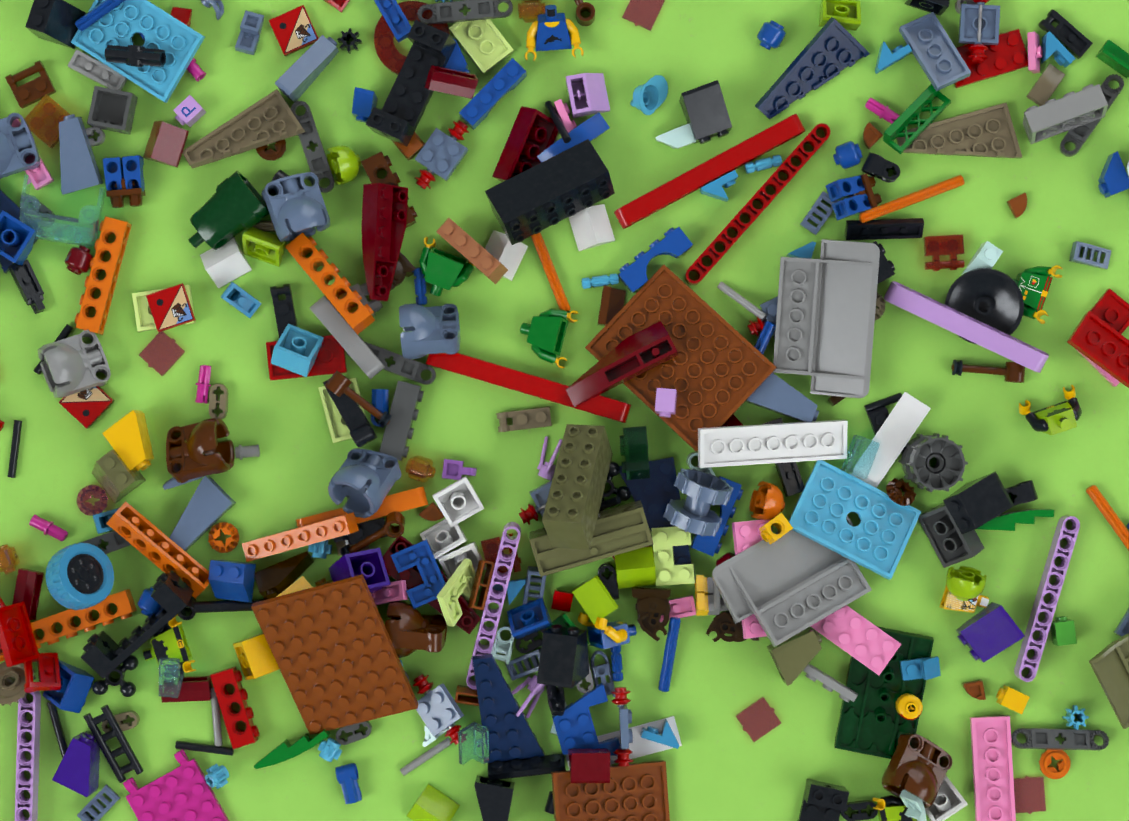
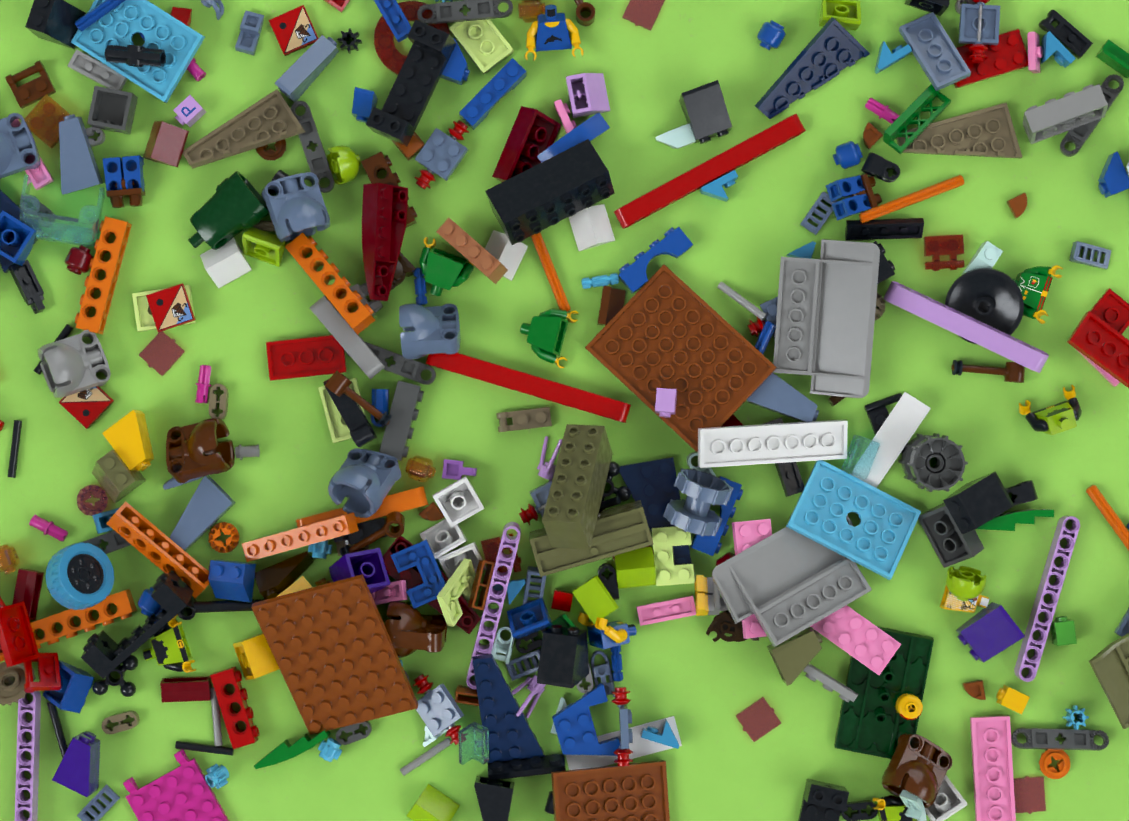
black bar [83,704,144,783] -> none
clear light blue slope [159,657,184,698] -> none
dark azure slope [221,282,262,318] -> none
black plate [270,284,298,338] -> none
medium azure slope [271,324,324,377] -> none
blue piece [335,763,362,804] -> none
dark red piece [425,65,479,99] -> none
black bar [545,101,571,143] -> none
black hinge [546,685,565,716] -> none
dark red wedge [566,321,678,407] -> none
dark red slope [568,748,610,783] -> none
clear green brick [619,426,650,480] -> none
medium azure piece [630,75,668,115] -> none
dark brown piece [632,587,671,641] -> none
blue axle [658,617,681,692] -> none
red beam [685,123,831,285] -> none
medium azure axle [745,155,782,174] -> none
orange cylinder [749,481,785,520] -> none
yellow brick [759,513,793,545] -> none
reddish brown gear [886,478,916,506] -> none
dark azure slope [900,656,941,681] -> none
dark tan slope [1026,64,1065,106] -> none

